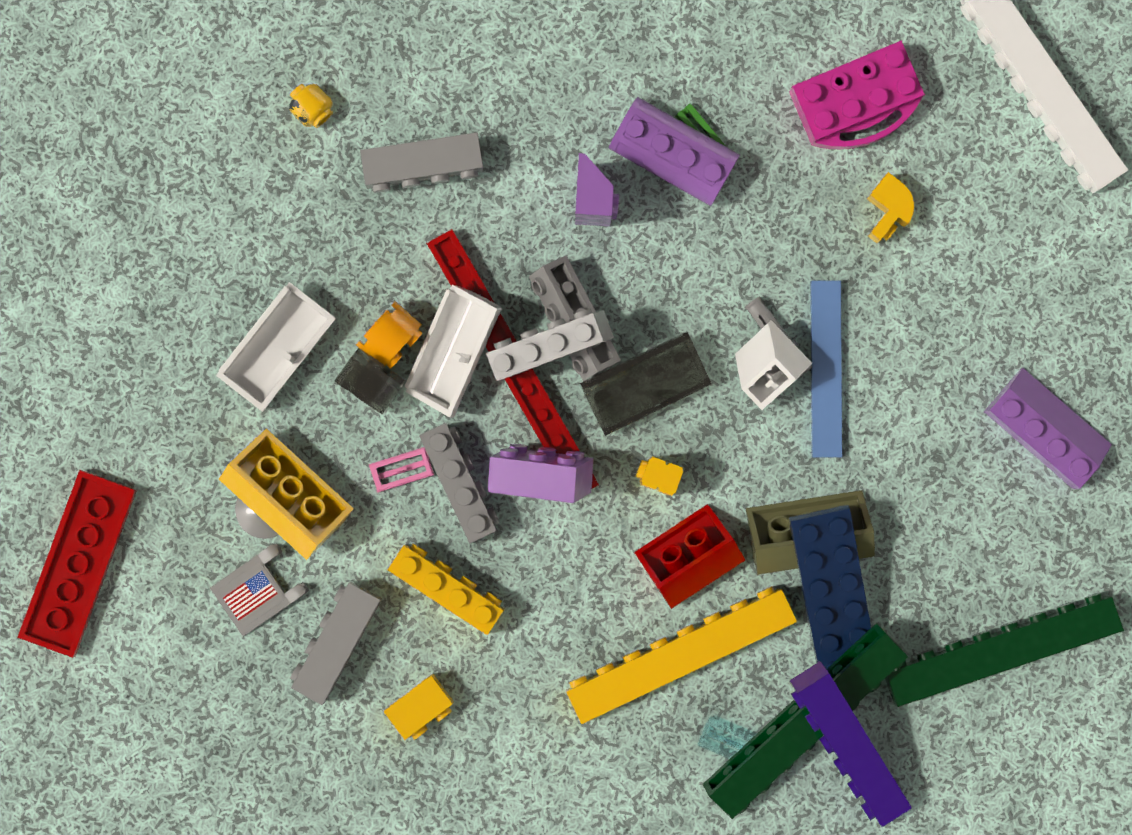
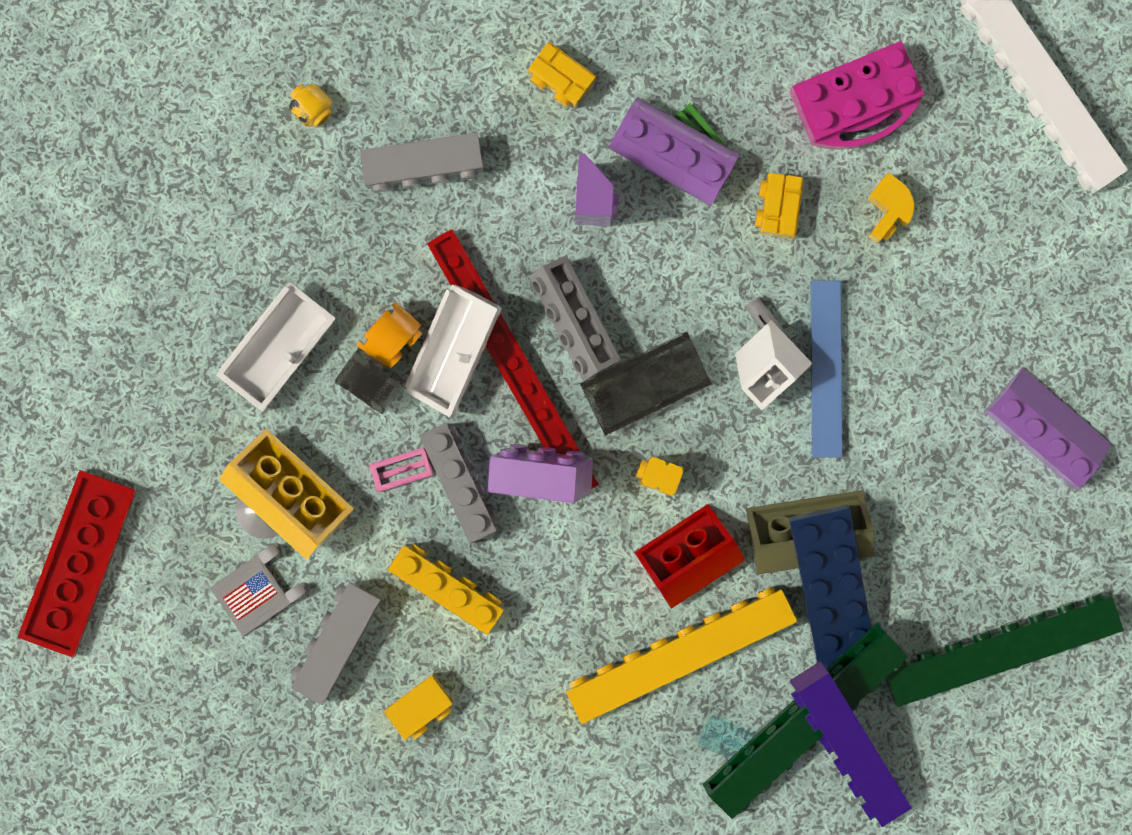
brick [486,308,614,381] -> none
none -> yellow brick [528,42,597,109]
none -> yellow brick [755,173,804,239]

